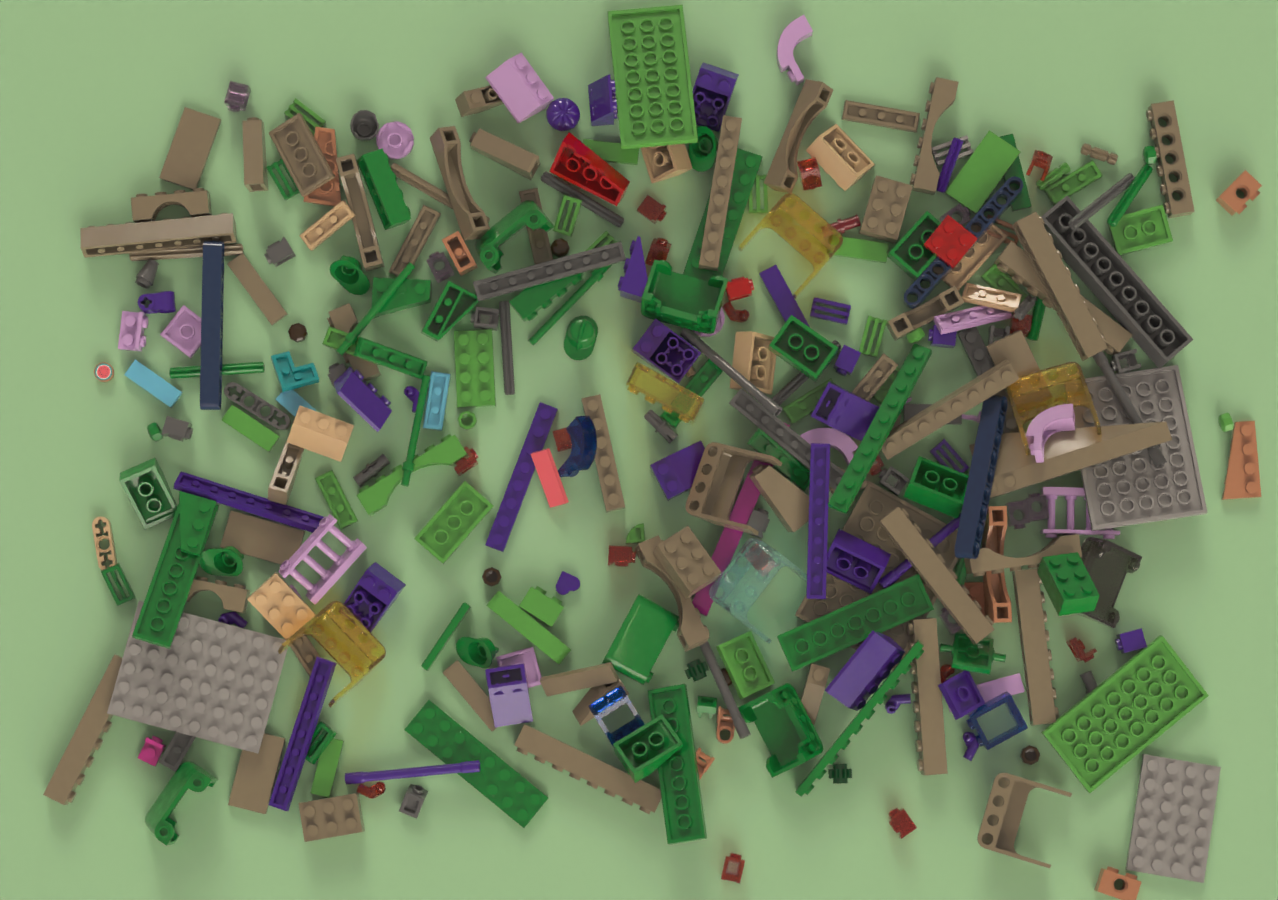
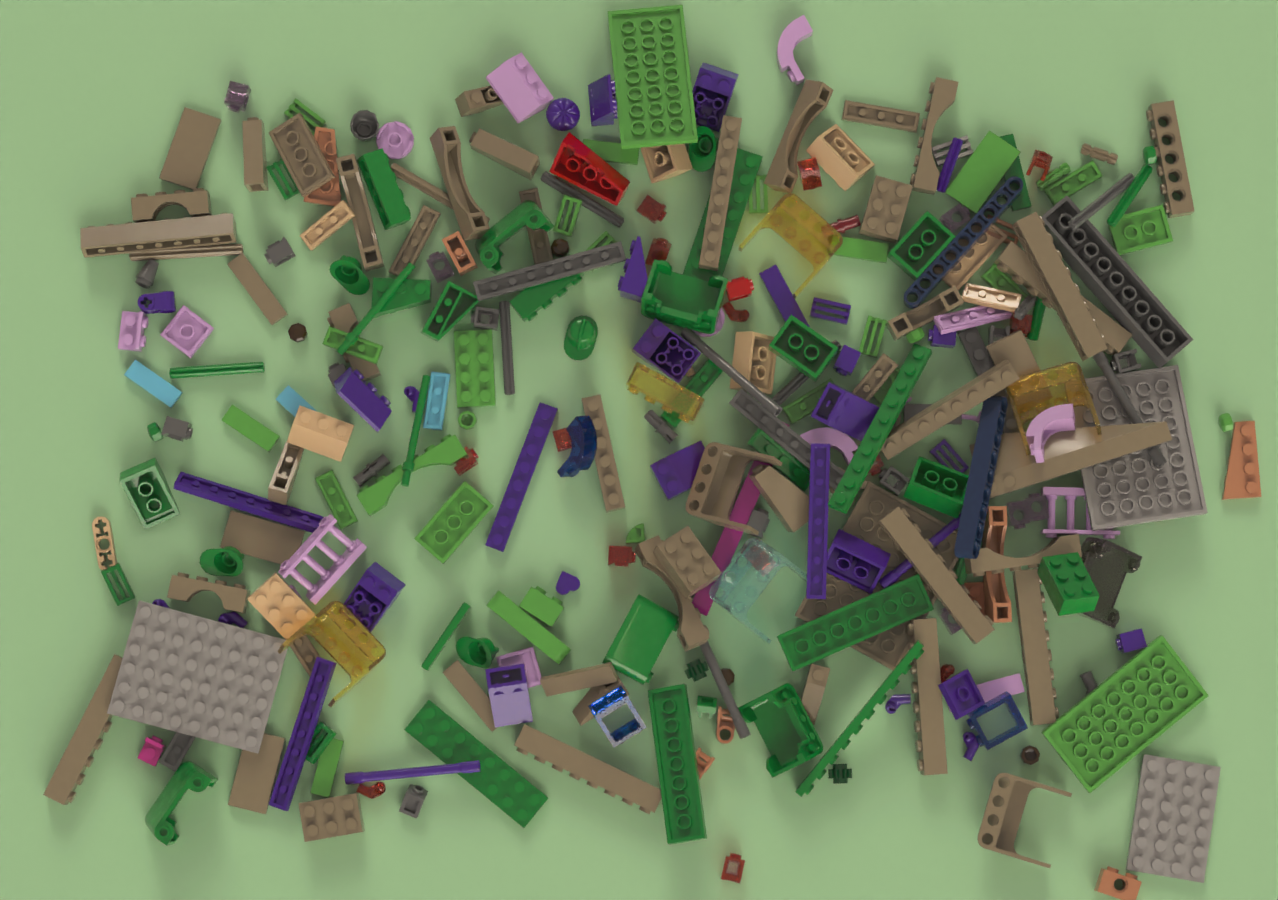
tile [94,362,114,382] -> none
green plate [132,501,219,649] -> none
green wing [179,491,217,556] -> none
dark blue beam [200,241,224,410] -> none
dark grey beam [224,382,291,430] -> none
teal plate [271,351,319,392] -> none
green tile [354,337,428,380] -> none
dark brown tile [482,567,502,587] -> none
green bar [528,265,612,346] -> none
coral tile [531,448,569,508] -> none
green slope [613,714,683,783] -> none
bright green plate [716,631,775,700] -> none
dark purple slope [825,630,905,711] -> none
clear red window [888,807,917,839] -> none
red plate [924,215,978,269] -> none
green plate [939,633,1006,675] -> none
clear red bracket [1066,637,1097,663] -> none
nougat brick [1216,170,1262,216] -> none

